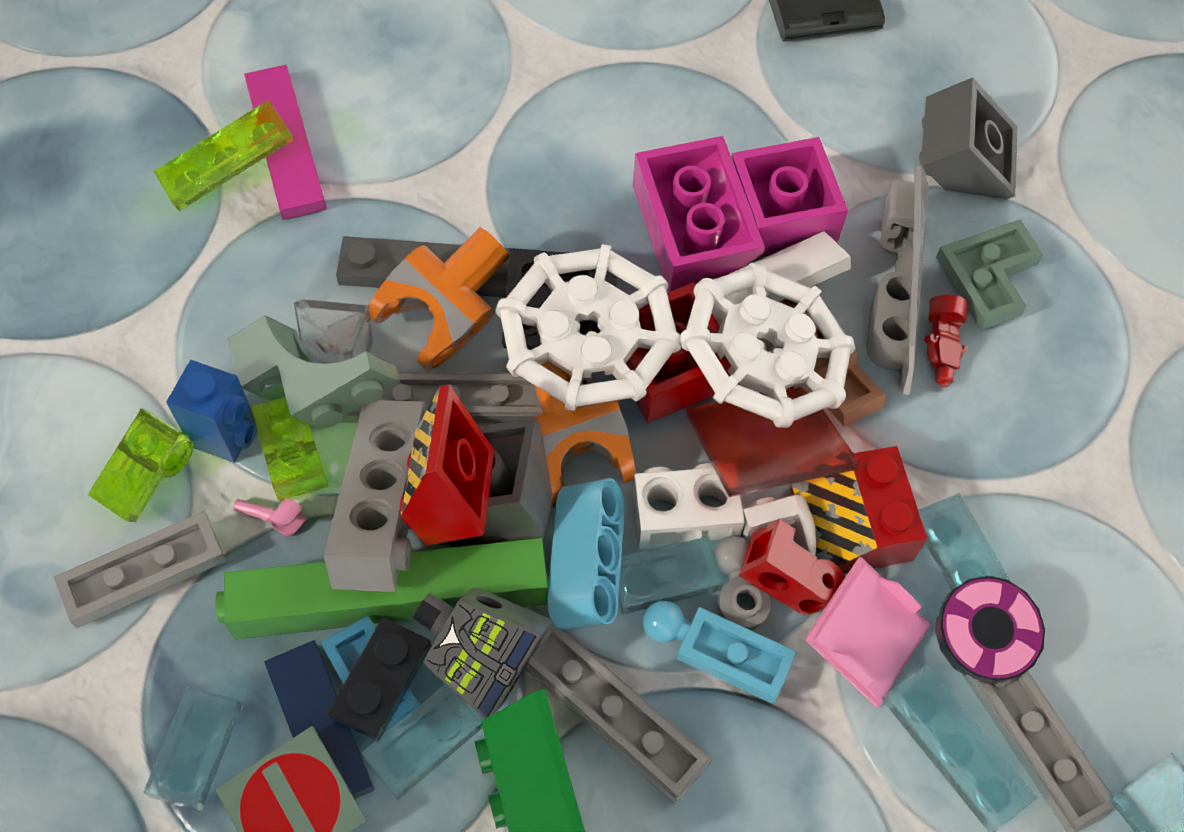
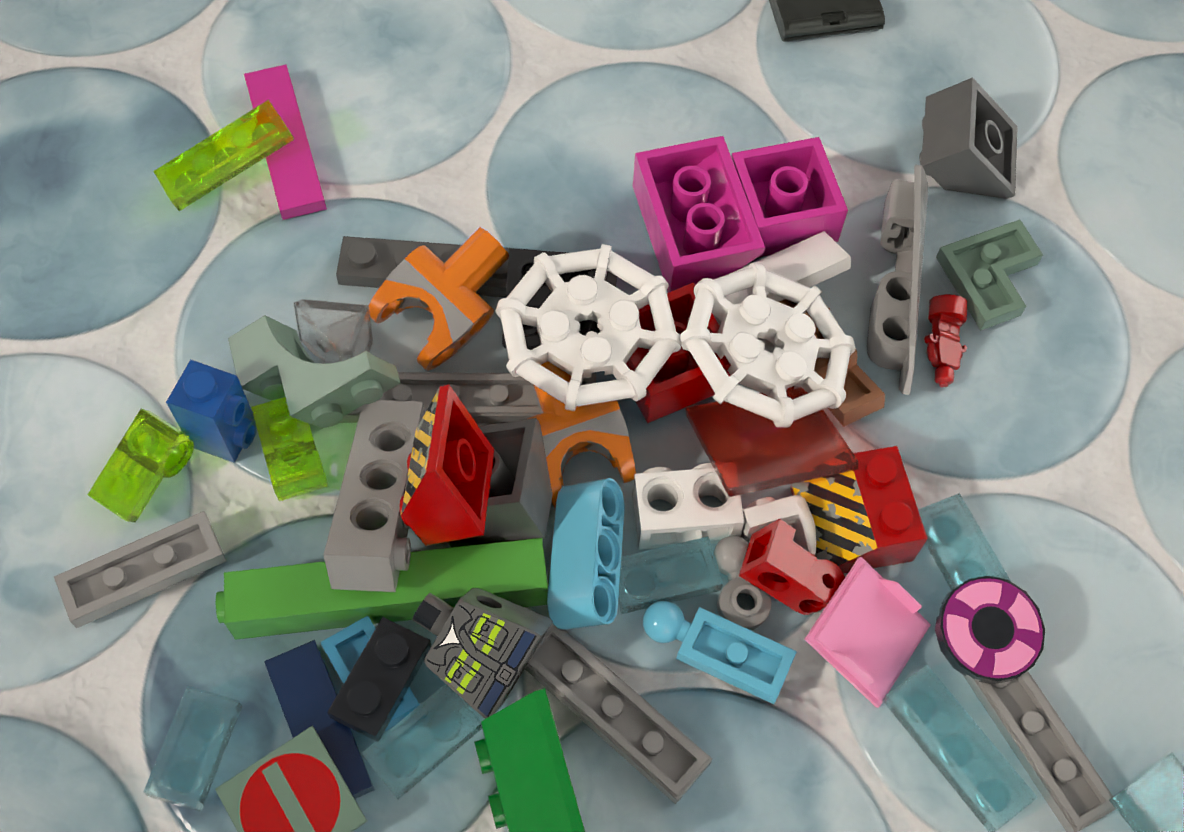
bright pink hand [233,497,308,537] -> none

